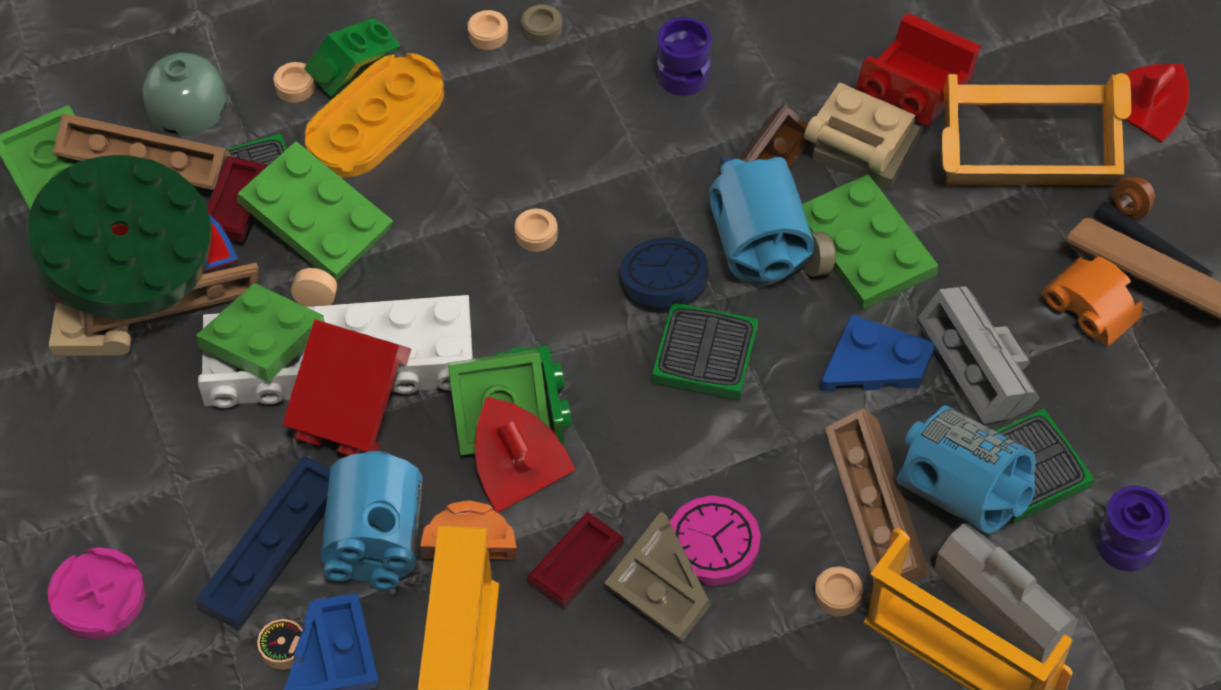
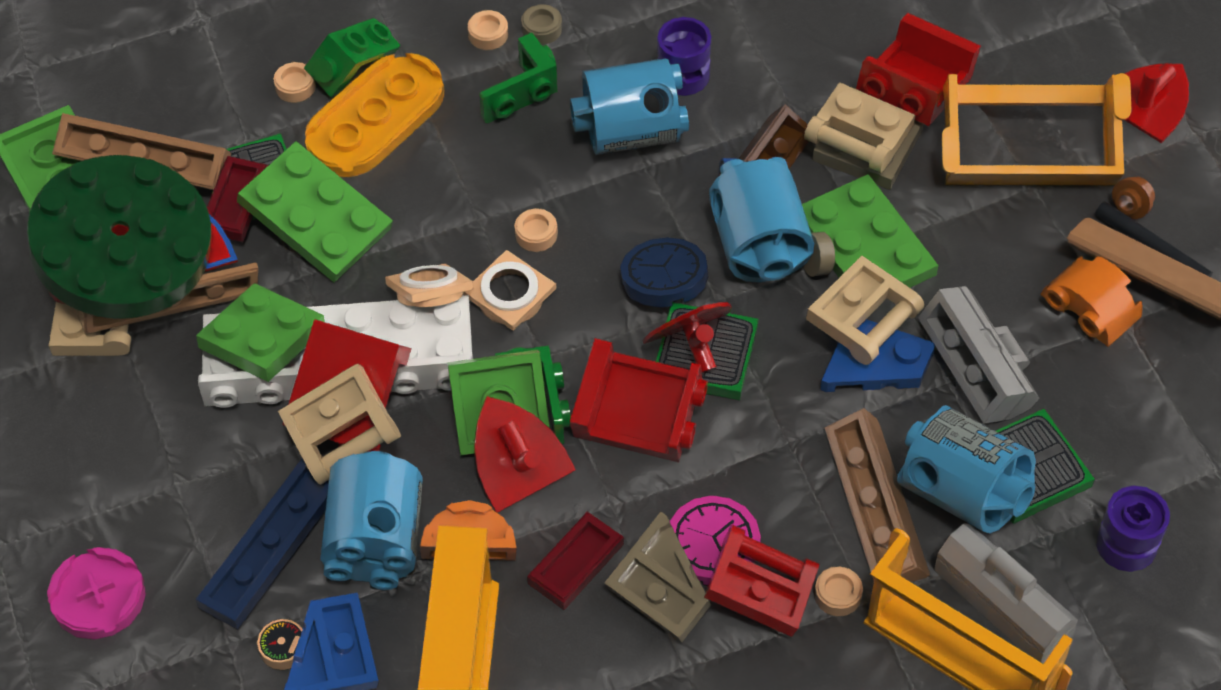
sand green cylinder [142,52,228,136] -> none
light nougat tile [291,268,337,307] -> none
none -> tan plate [278,364,401,485]
none -> light nougat piece [385,264,473,307]
none -> light nougat piece [463,250,556,330]
none -> green bracket [479,32,558,123]
none -> dark azure cylinder [570,58,689,155]
none -> red panel [570,338,708,462]
none -> red shield [642,302,732,373]
none -> red plate [704,525,819,637]
none -> tan plate [806,256,924,365]

